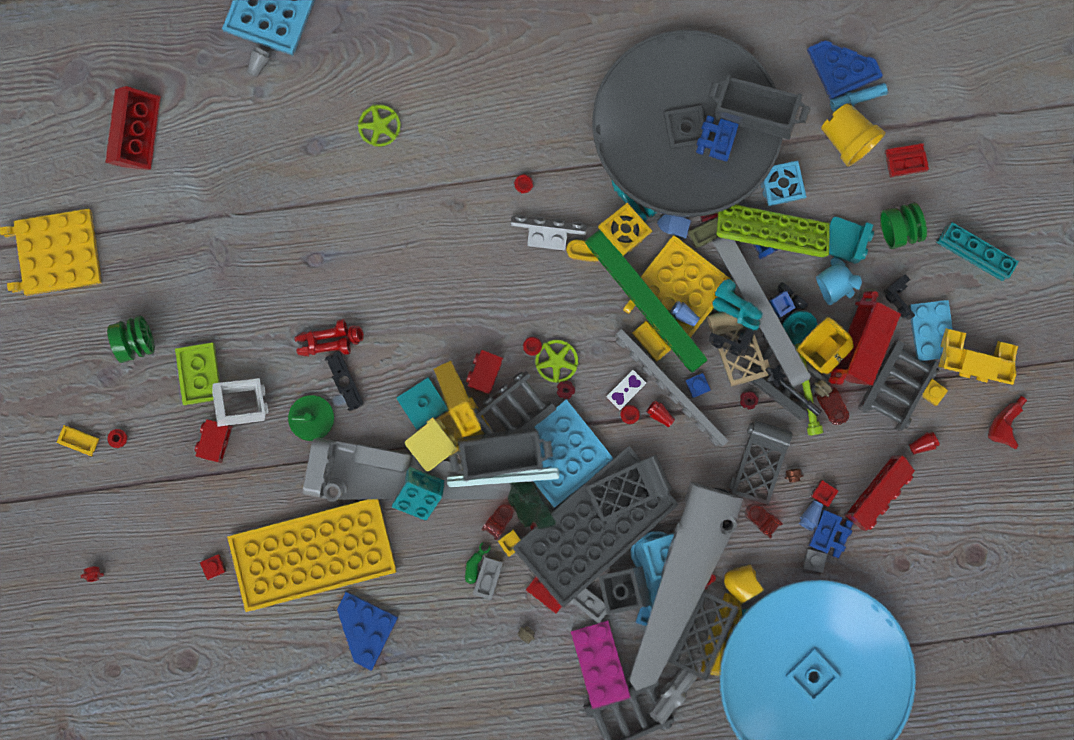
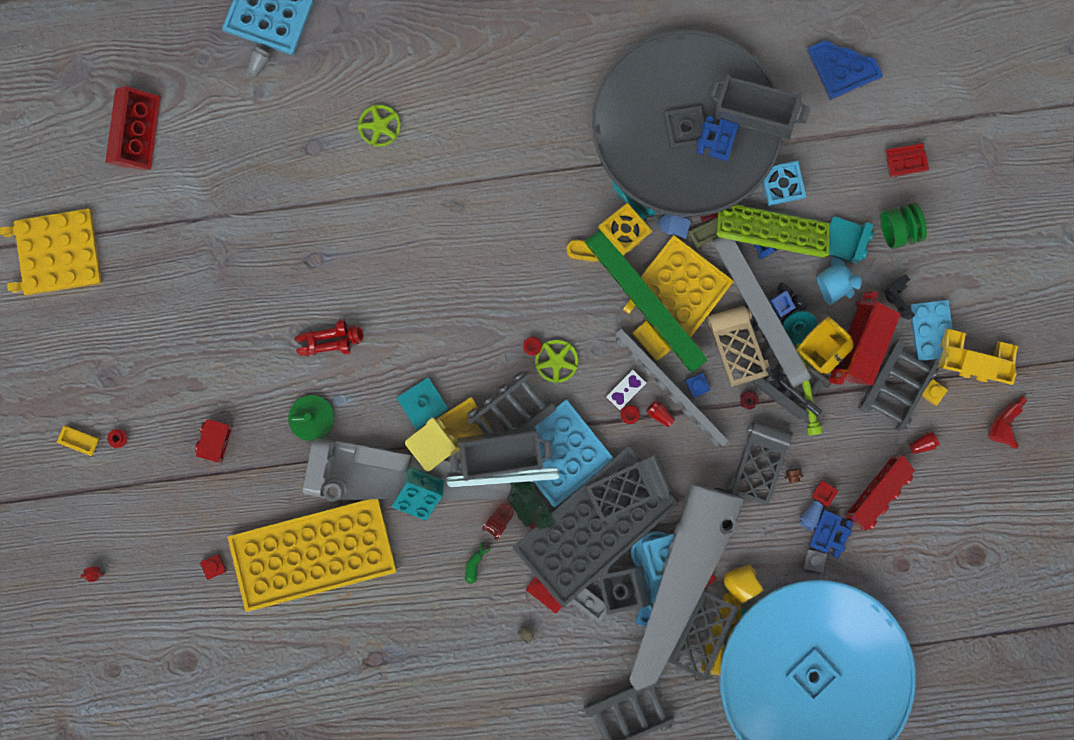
green wheel [107,315,155,363] -> none
lime plate [175,343,220,406] -> none
white window [212,378,268,427] -> none
black piece [324,352,364,411] -> none
blue plate [337,591,398,671] -> none
yellow piece [433,361,481,437] -> none
red brick [466,350,504,395] -> none
light grey plate [473,557,503,600] -> none
yellow plate [498,530,520,557] -> none
light grey bracket [511,215,587,251] -> none
red plate [514,174,533,194] -> none
dark red plate [557,381,575,399] -> none
dark pink plate [571,621,631,709] -> none
light grey piece [649,668,697,724] -> none
medium blue cone [670,301,700,327] -> none
black bracket [709,328,755,357] -> none
teal piece [712,279,763,330] -> none
clear red piece [745,505,783,539] -> none
dark tan plate [814,380,832,397] -> none
clear red piece [817,387,849,425] -> none
yellow piece [821,103,886,167] -> none
medium azure pin [830,83,888,111] -> none
teal brick [936,222,1019,281] -> none

